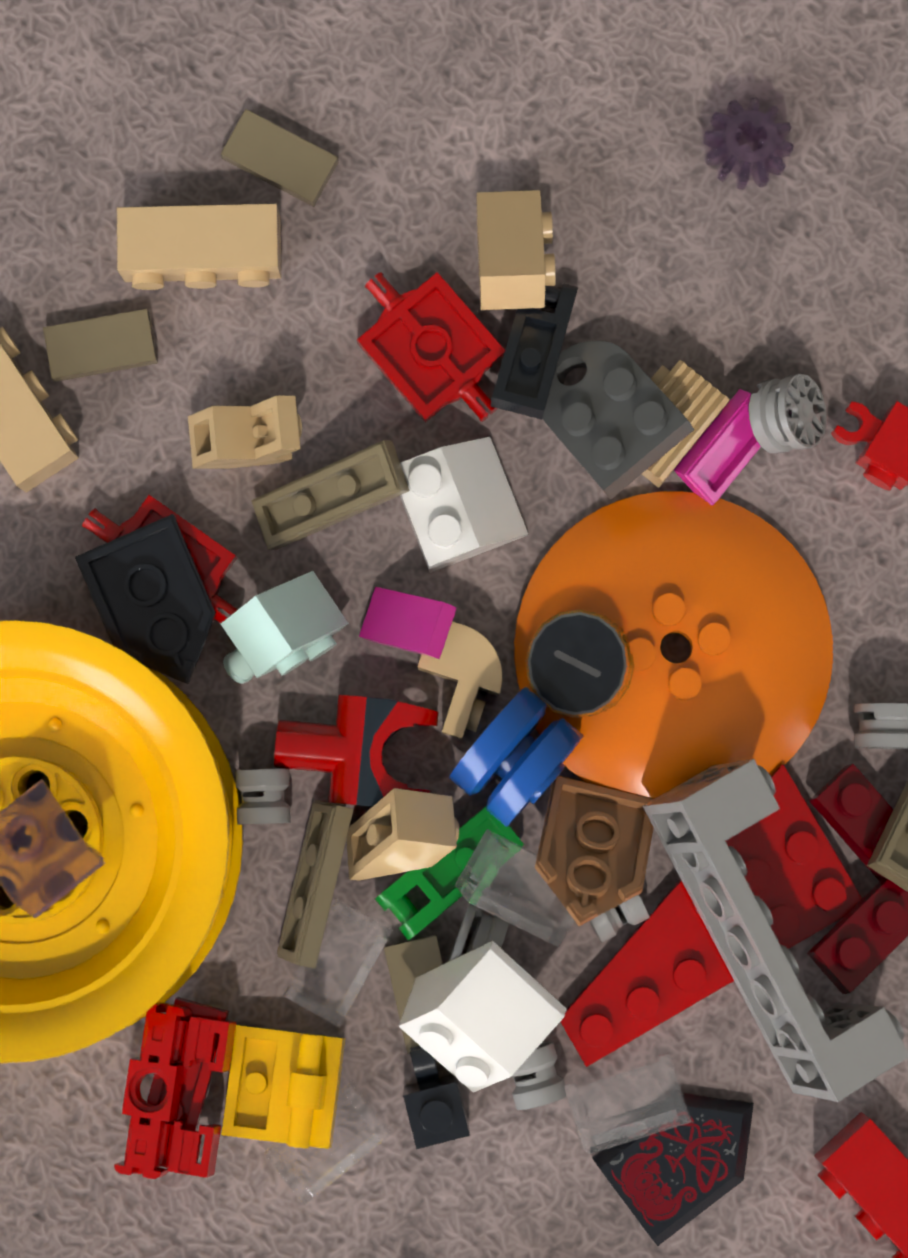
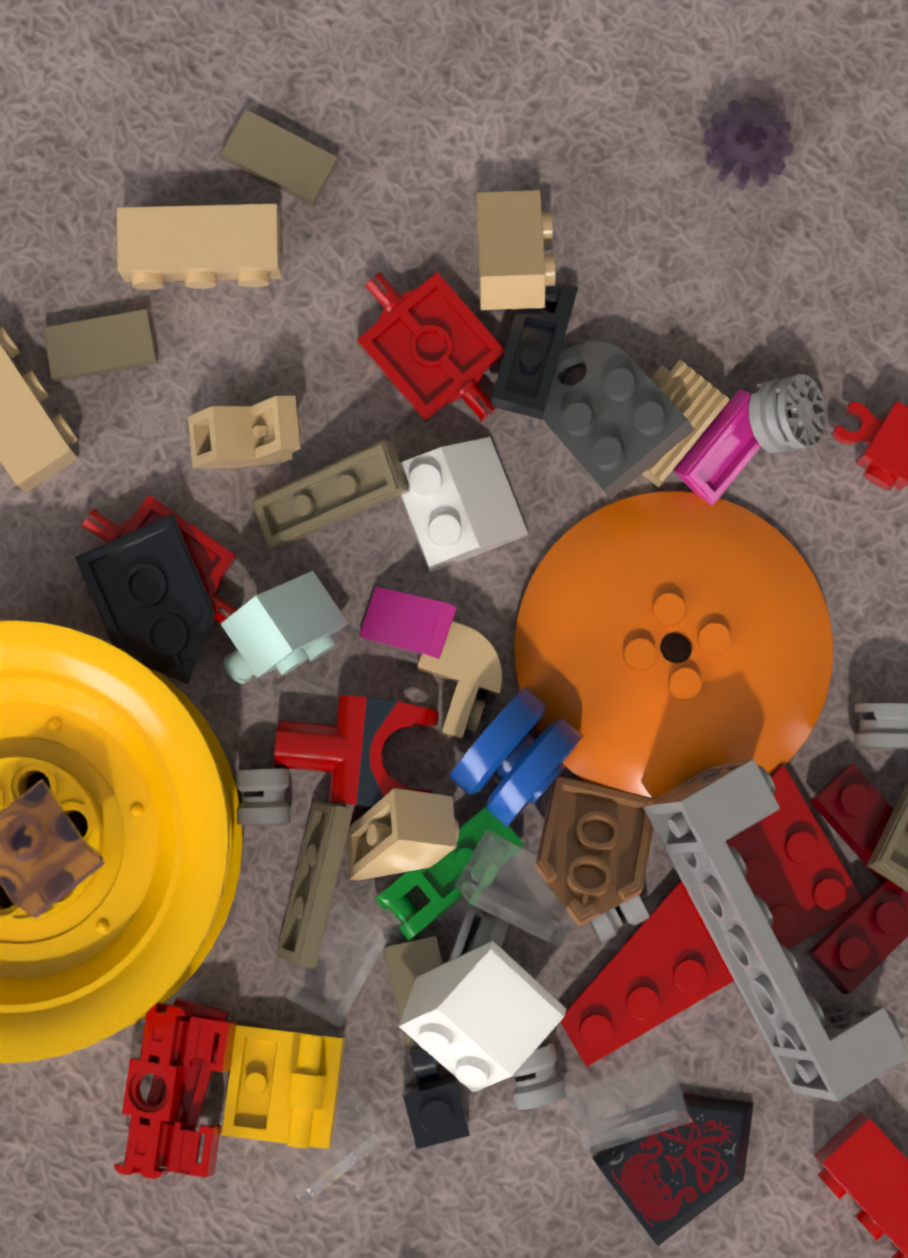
black tile [525,609,634,718] -> none

